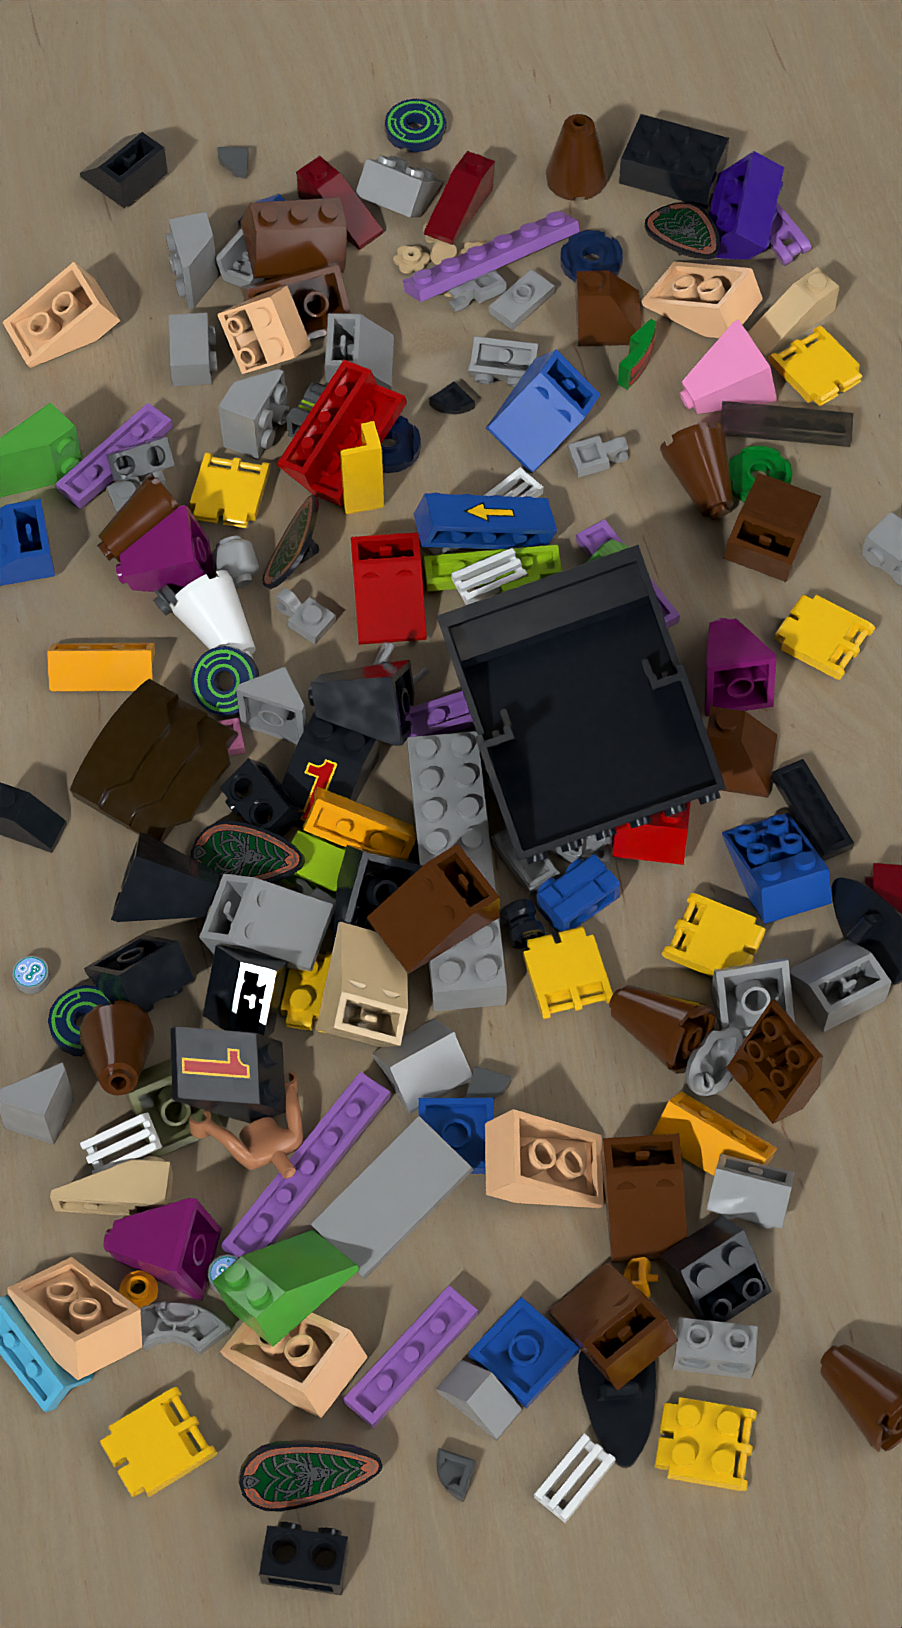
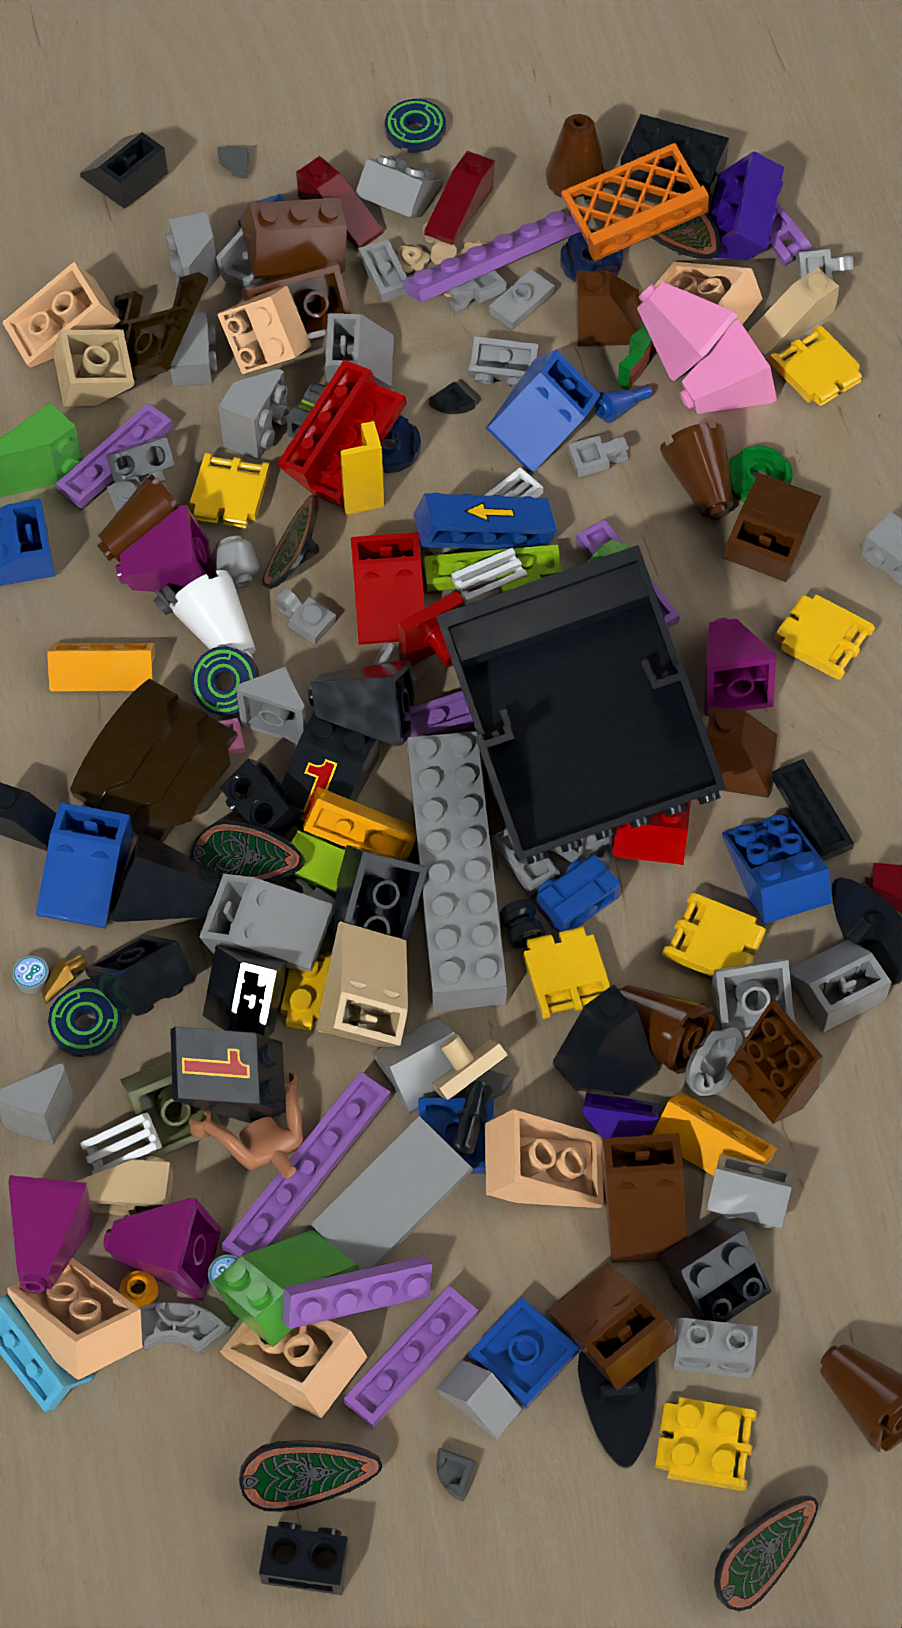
reddish brown cone [79,1001,154,1095] -> none
yellow plate [100,1387,217,1498] -> none
reddish brown slope [367,843,500,974] -> none
white tile [534,1433,616,1523] -> none
light orange piece [624,1257,659,1298] -> none
clear smoke plate [720,401,854,447] -> none
none -> magenta slope [8,1175,93,1293]
none -> blue slope [36,802,134,929]
none -> pearl gold bar [41,954,87,1004]
none -> tan slope [53,330,134,406]
none -> dark brown wing [114,272,208,380]
none -> medium lavender plate [282,1256,432,1329]
none -> light grey plate [358,239,407,302]
none -> red tile [398,591,465,668]
none -> tan tile [431,1034,508,1100]
none -> black axle [452,1080,493,1155]
none -> black slope [553,984,657,1096]
none -> orange fence [561,143,709,261]
none -> dark purple slope [583,1092,660,1138]
none -> blue cone [594,385,652,423]
none -> bright pink slope [637,282,738,382]
none -> shield [714,1495,818,1612]
none -> light grey plate [796,248,854,280]

